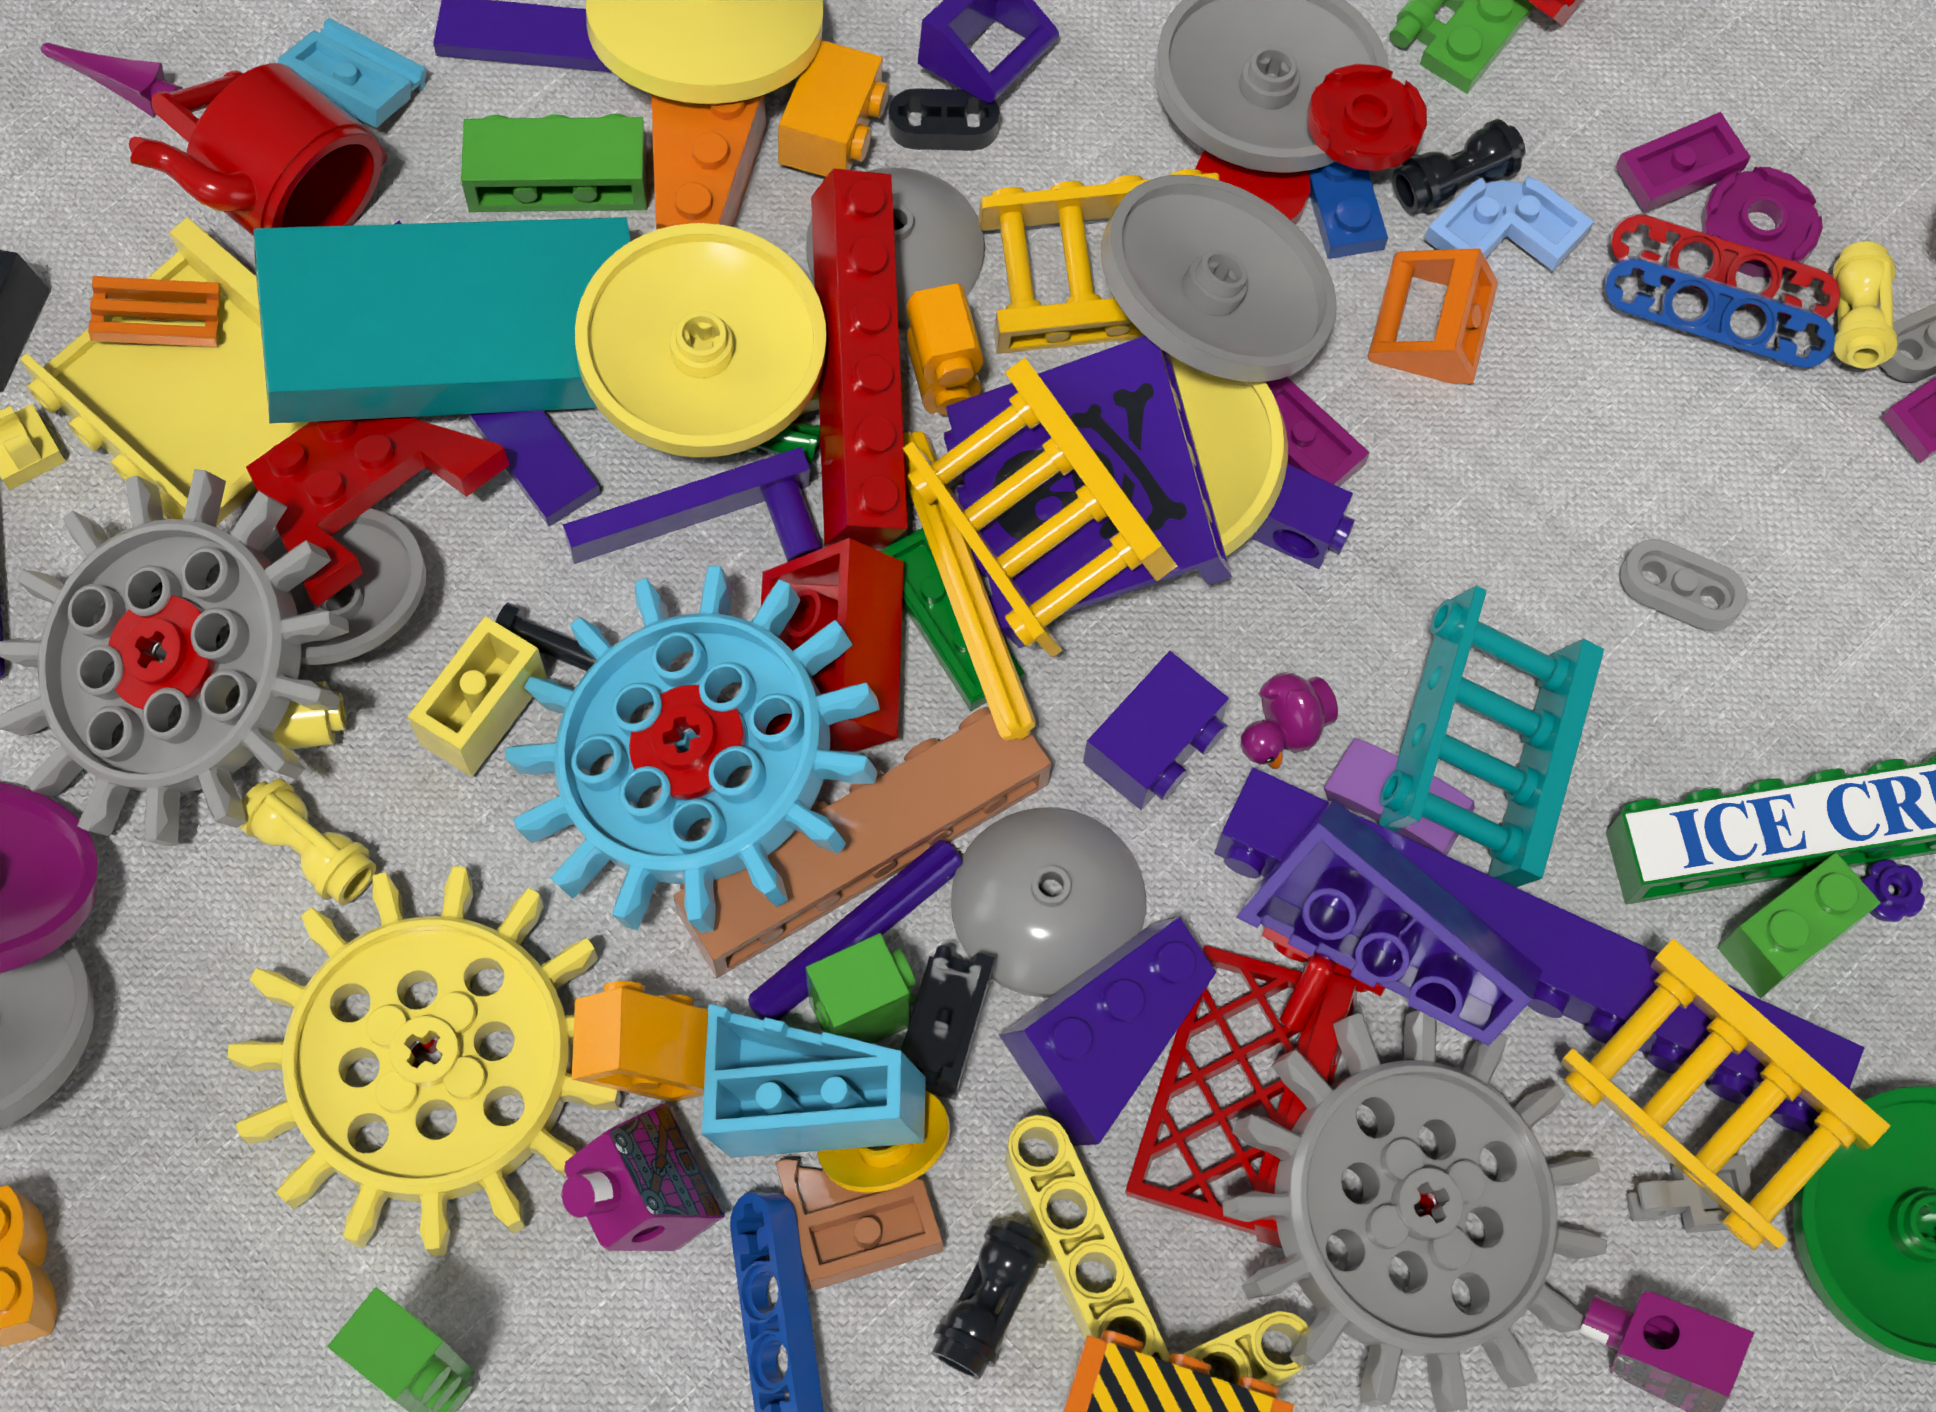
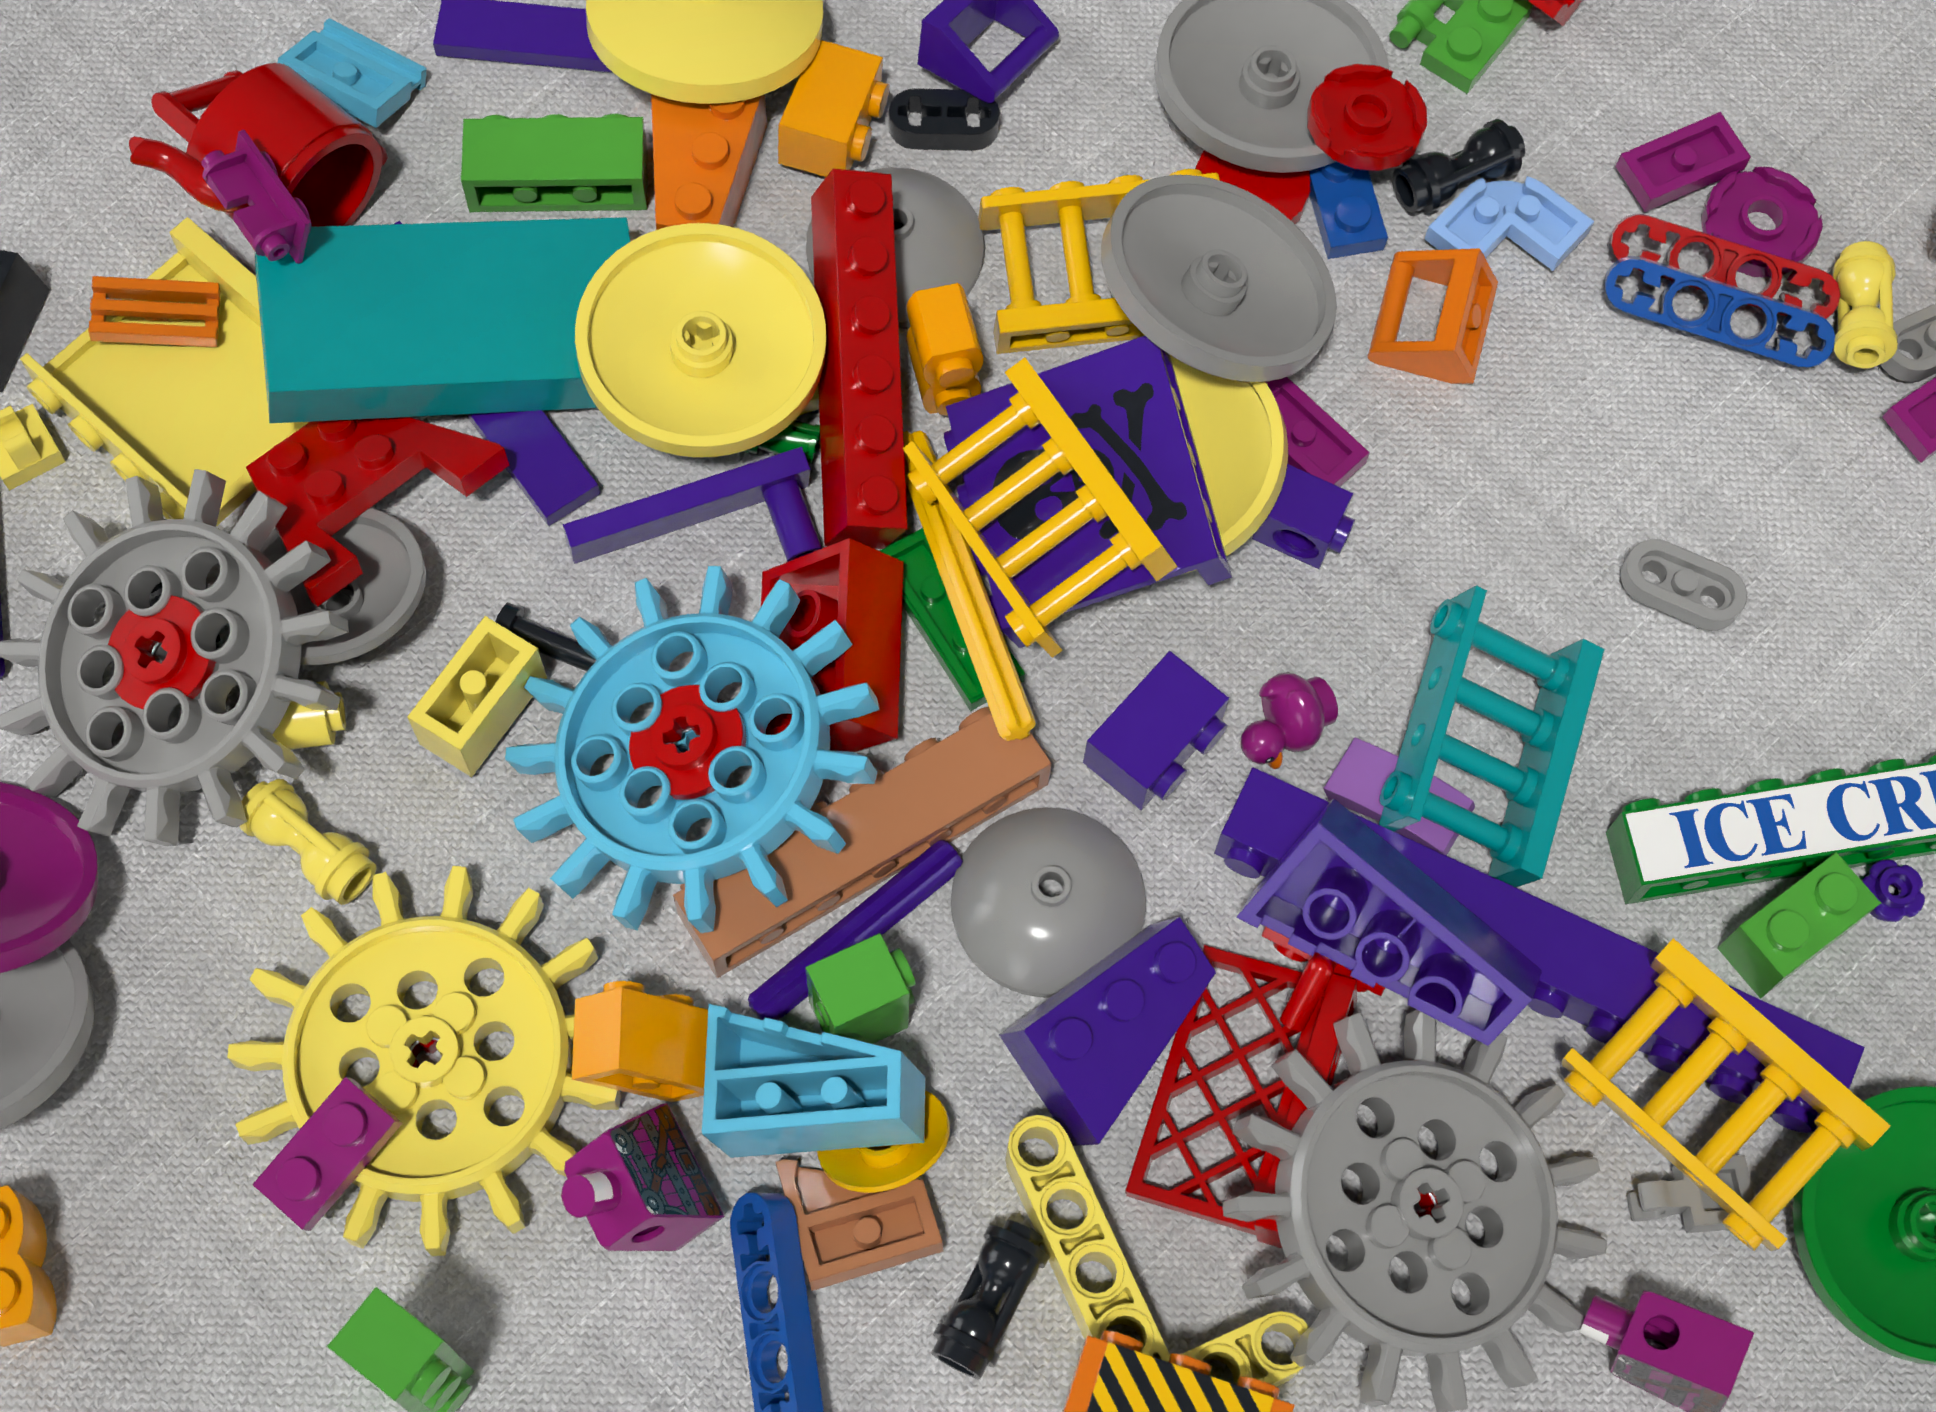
magenta piece [41,43,183,118] -> none
black hinge [901,945,995,1101] -> none
none -> magenta hinge [201,130,311,264]
none -> magenta plate [252,1077,403,1231]

